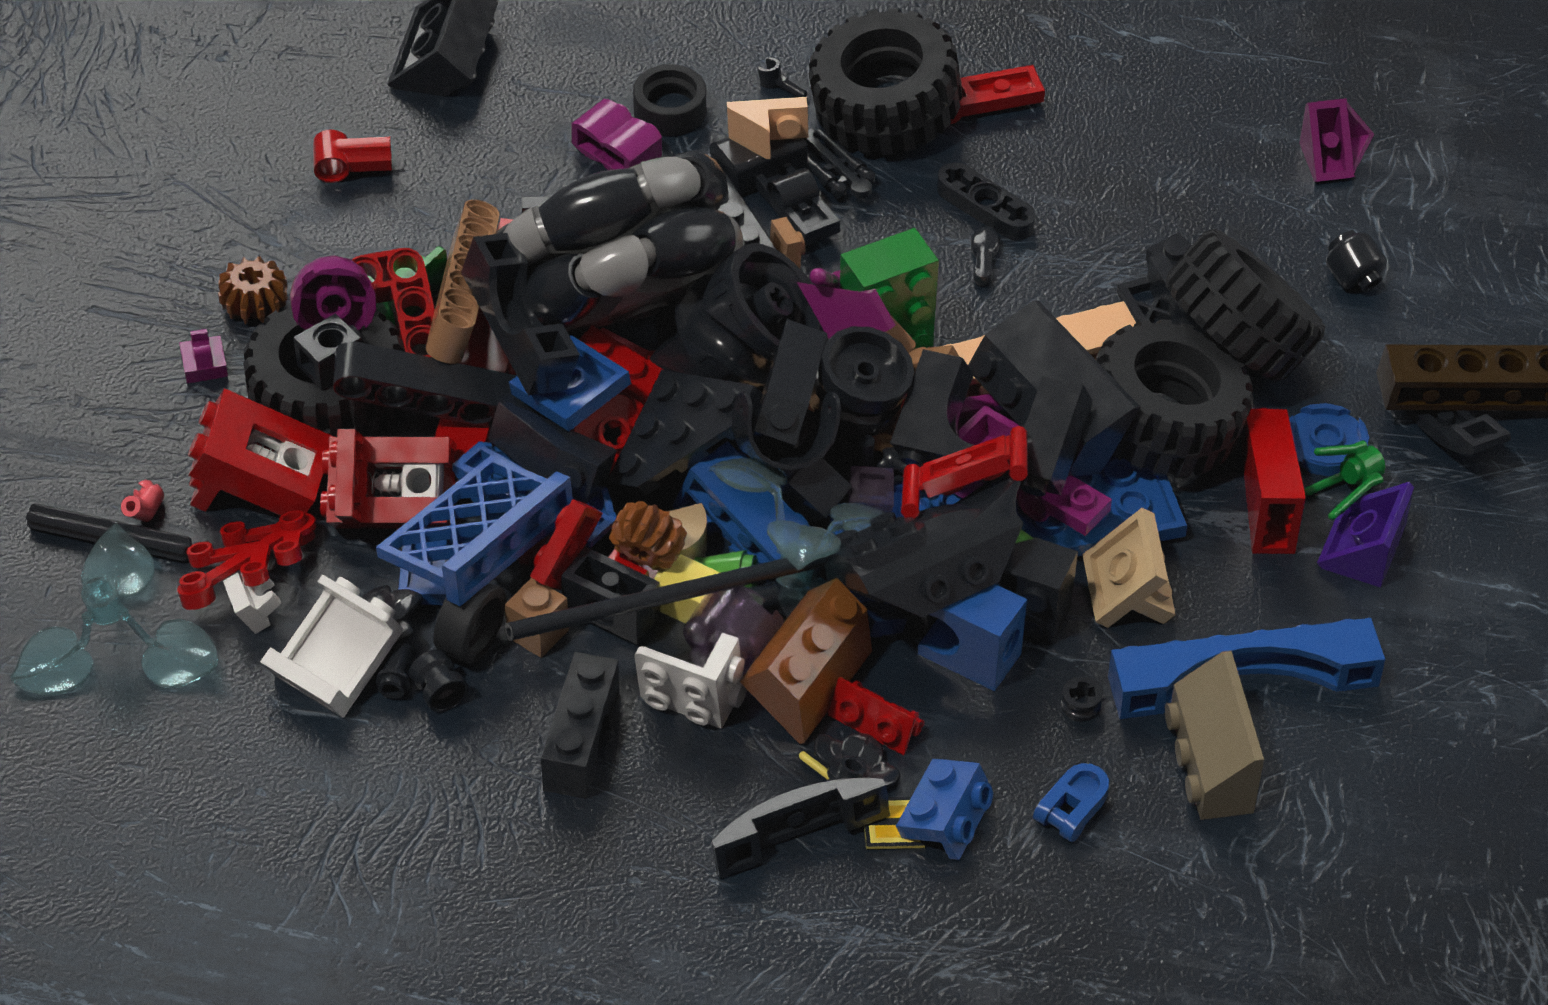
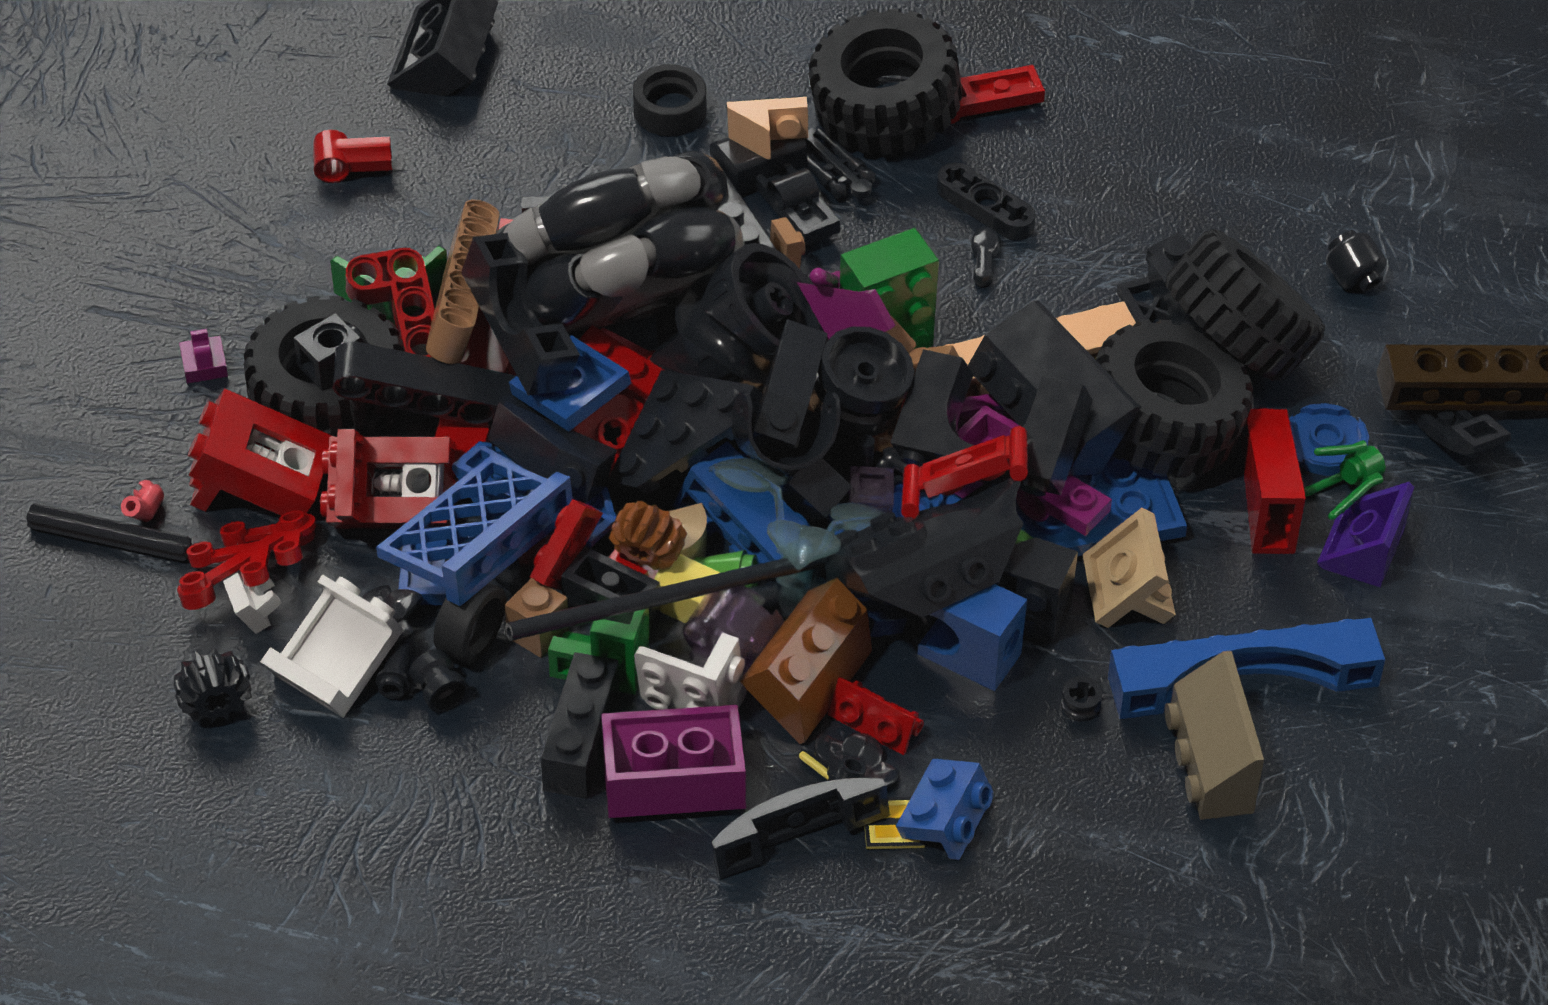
clear light blue plant [10,523,218,695] -> none
dark orange gear [218,256,288,324] -> none
magenta cylinder [290,256,376,330] -> none
magenta brick [572,99,662,170] -> none
black hand [757,57,807,97] -> none
blue plate [1033,763,1109,843] -> none
magenta slope [1299,98,1374,182] -> none
none -> black gear [174,648,252,725]
none -> green panel [548,608,649,695]
none -> magenta slope [601,705,746,818]

